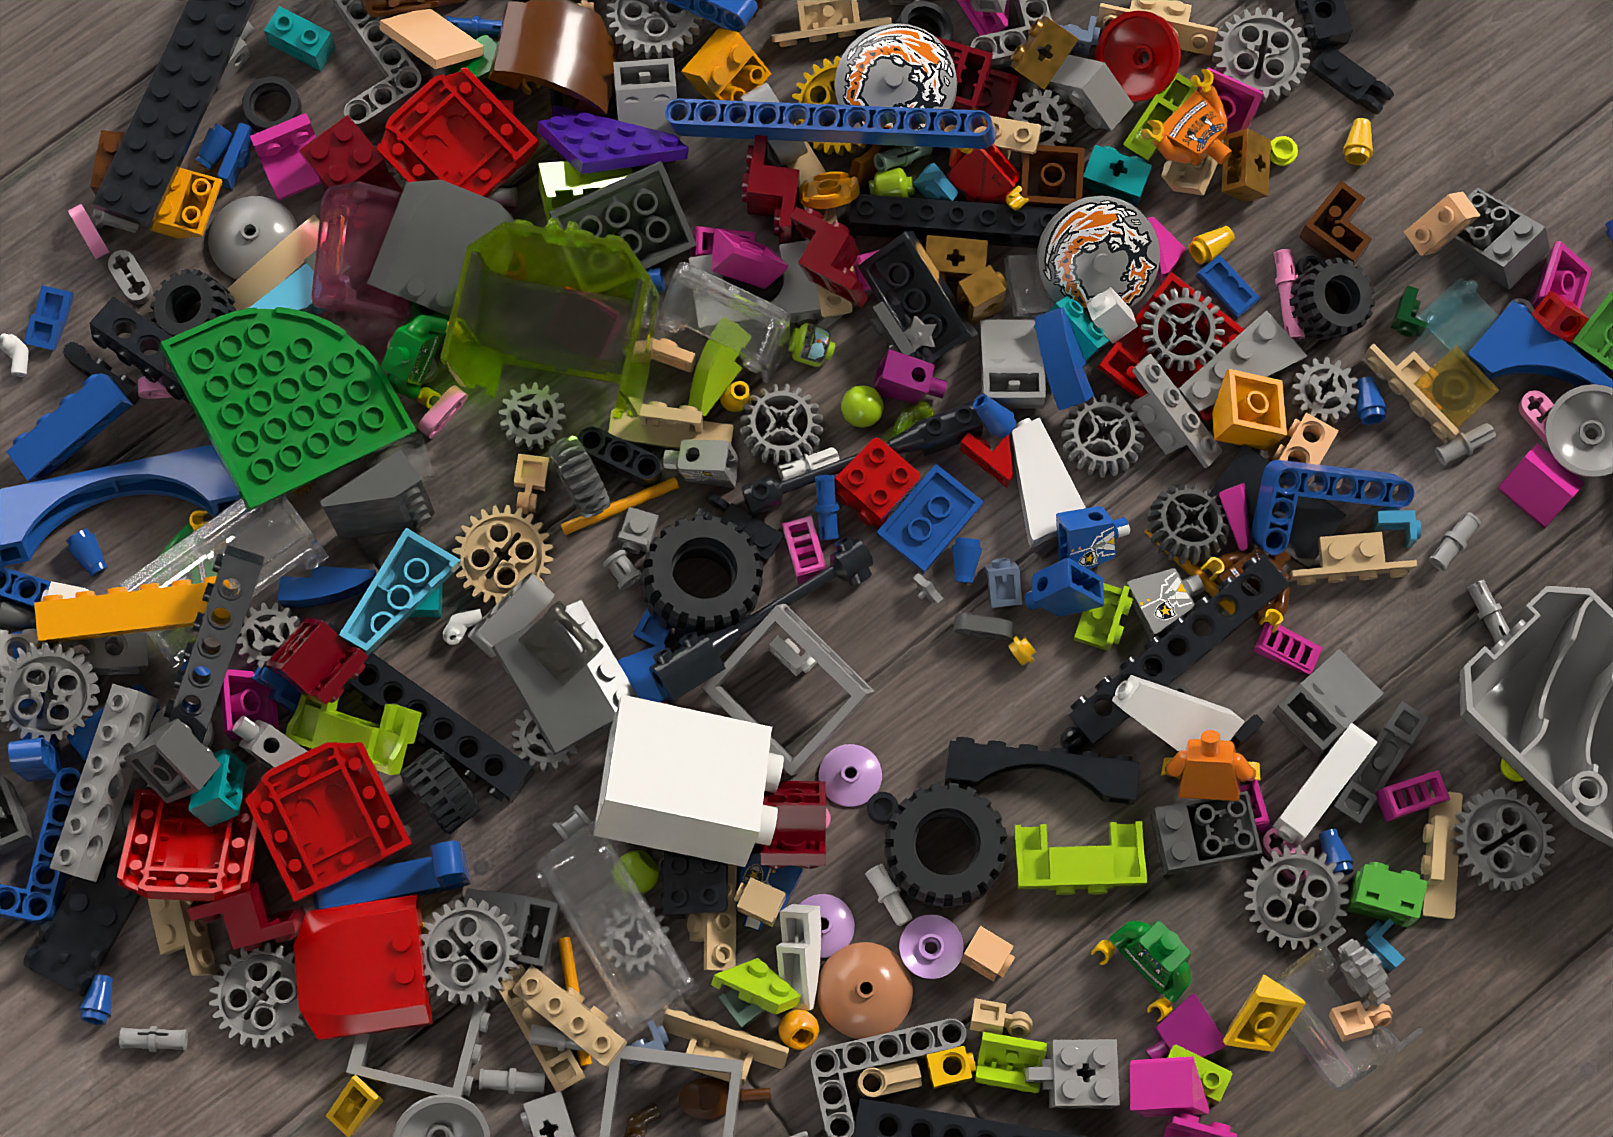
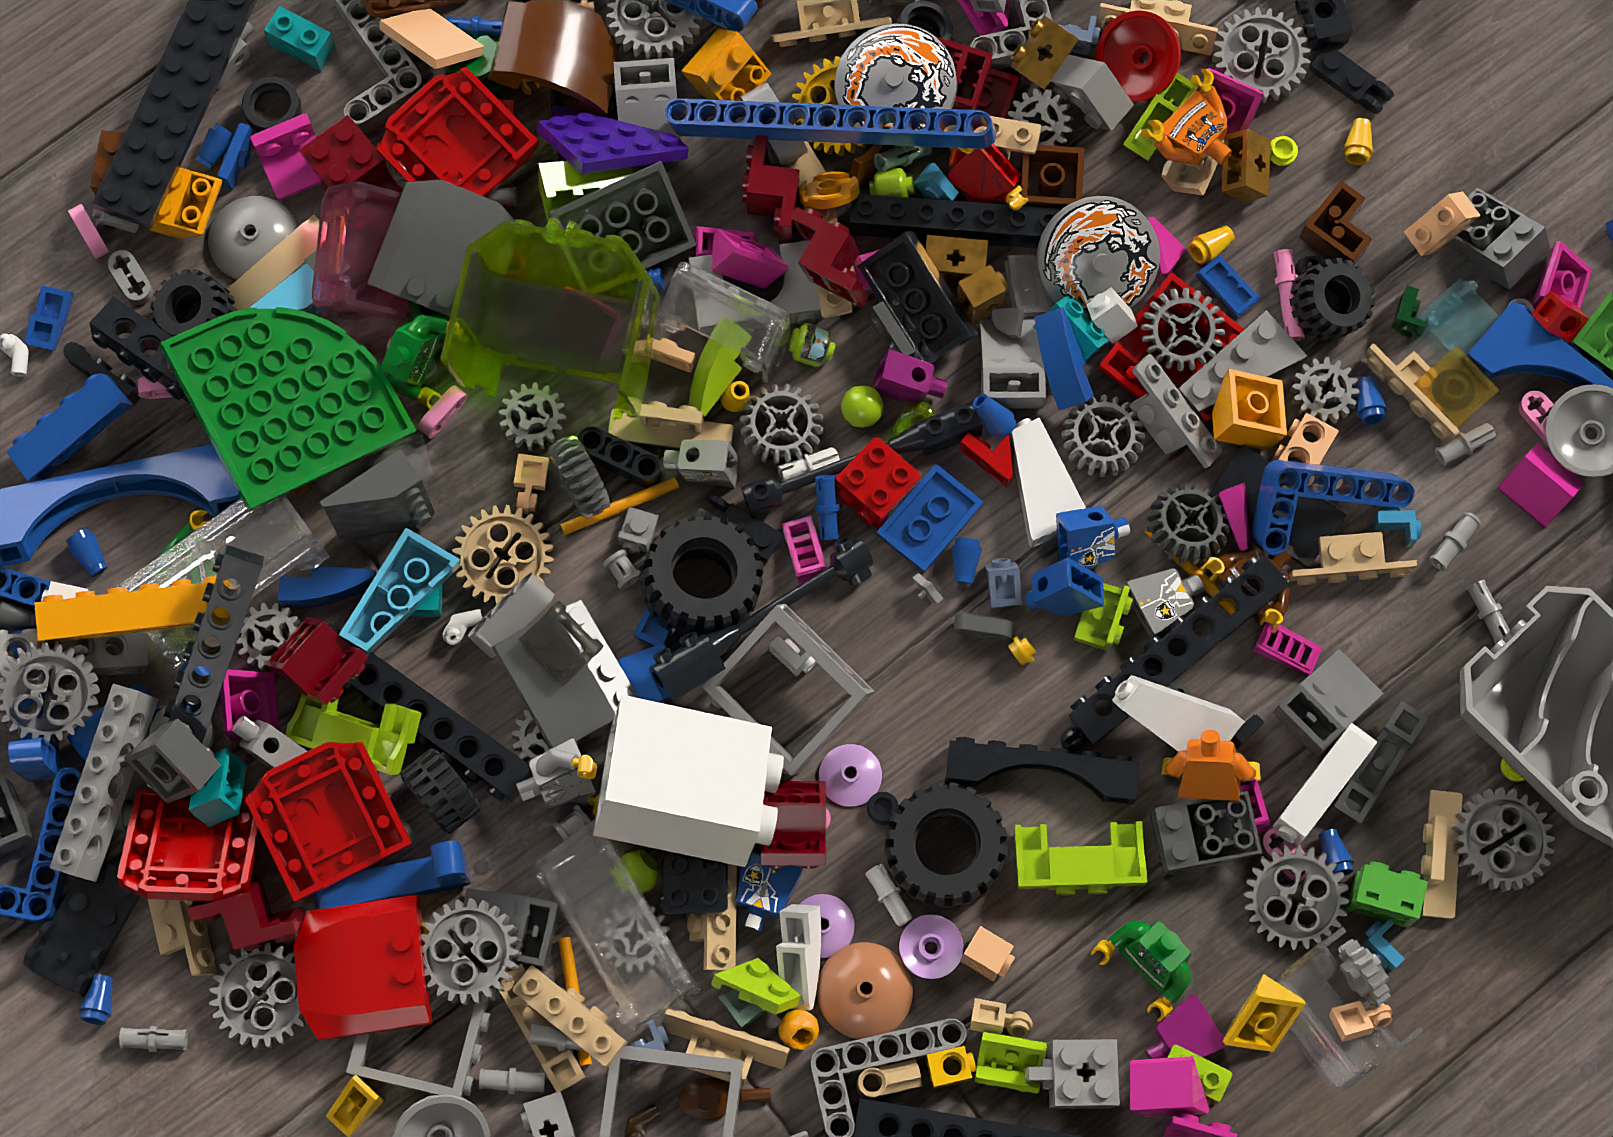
blue plate [252,667,302,713] -> none
tan brick [734,877,786,927] -> none
light grey piece [903,316,936,351] -> none
teal brick [1083,145,1152,208] -> none
dark pink slope [1375,770,1451,822] -> none
none -> light grey torso [516,738,600,817]
none -> dark grey tile [992,307,1024,340]

